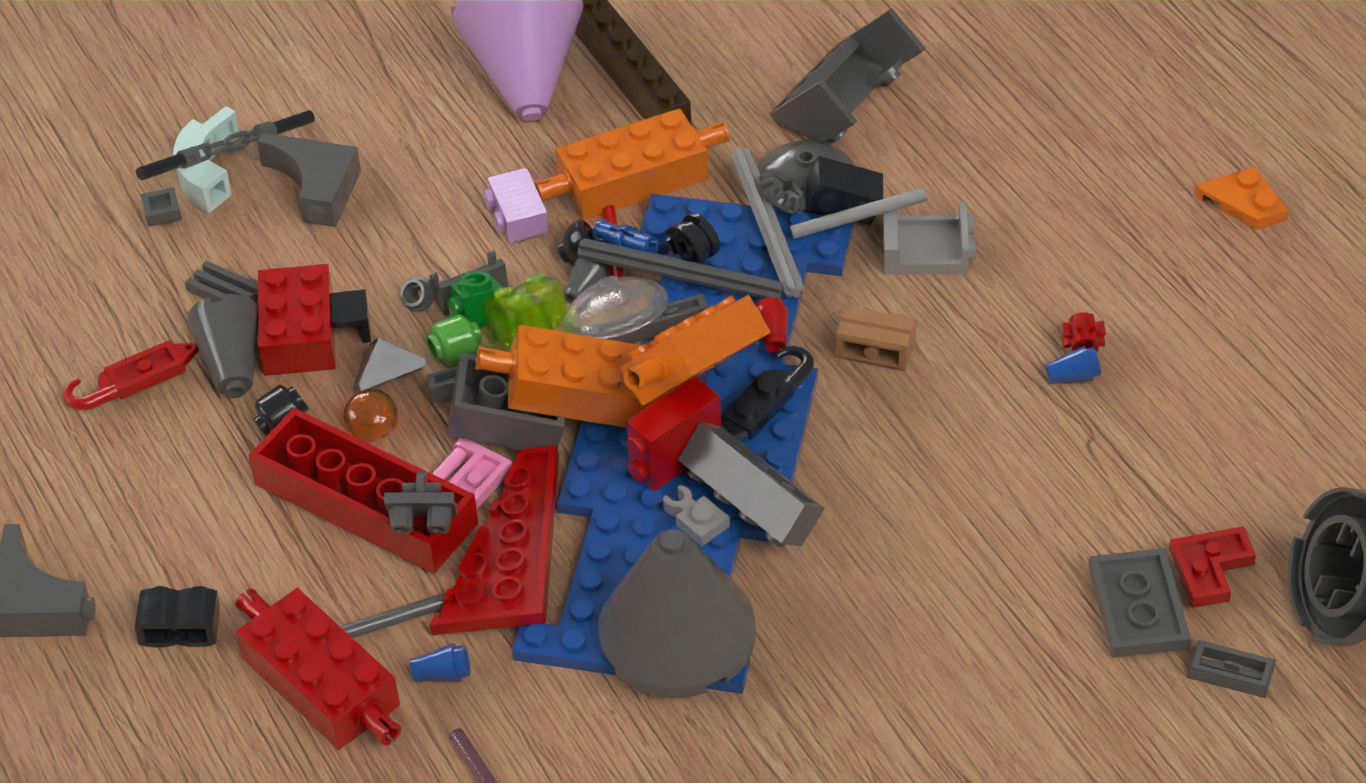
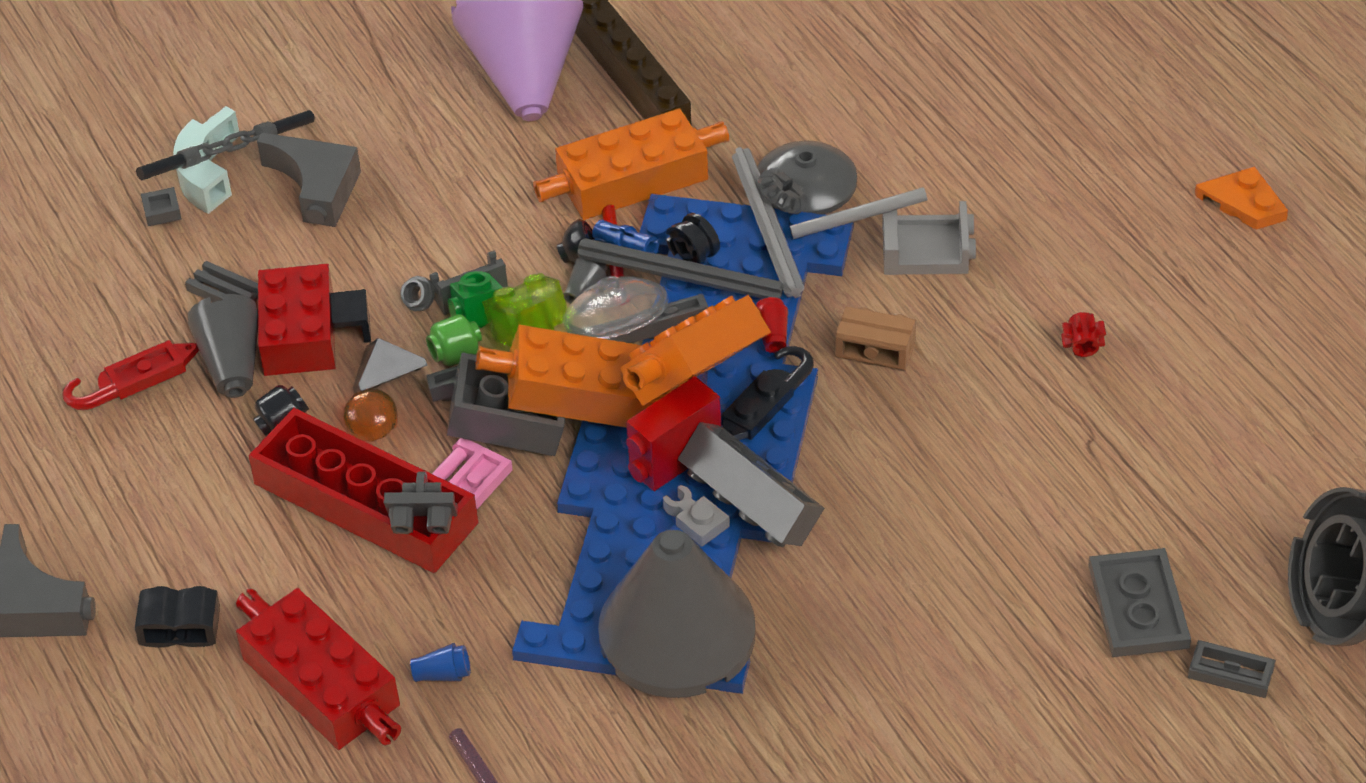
dark grey bar [340,593,445,638] -> none
red wing [429,445,559,635] -> none
lavender brick [484,167,548,244] -> none
dark grey windscreen [770,8,926,144] -> none
black brick [806,156,884,225] -> none
blue cone [1045,346,1101,384] -> none
red plate [1169,526,1256,608] -> none

